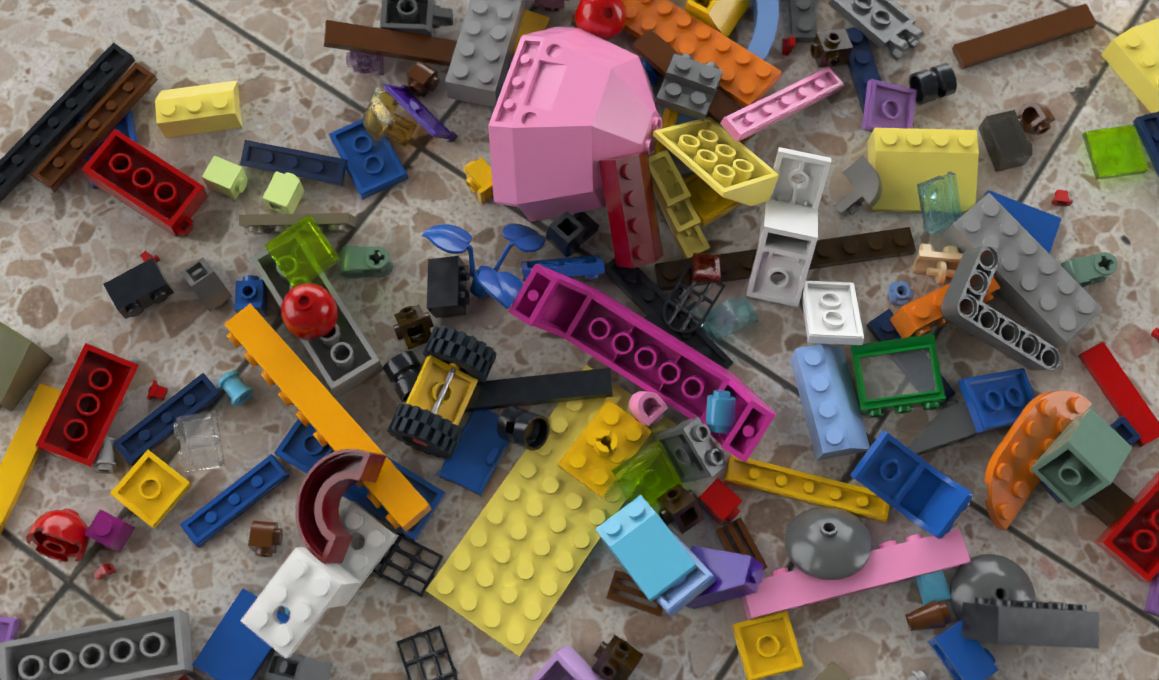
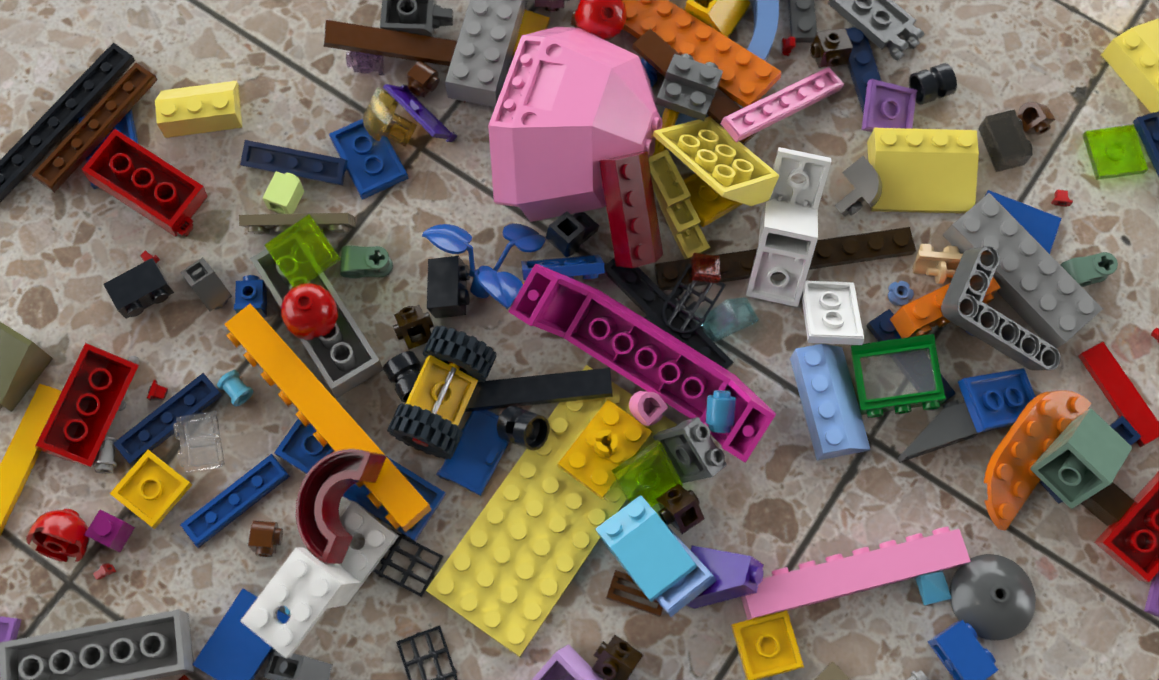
yellowish green brick [202,156,248,200] -> none
yellow brick [463,157,493,205] -> none
red brick [698,478,742,525] -> none
reddish brown tile [715,517,768,570] -> none
yellow tile [723,454,891,523] -> none
dark grey dish [785,507,872,580] -> none
blue bracket [850,430,973,539] -> none
reddish brown cone [905,600,951,631] -> none
clear light blue plate [917,171,962,234] -> none
reddish brown tile [952,3,1097,69] -> none
black brick [962,597,1099,648] -> none

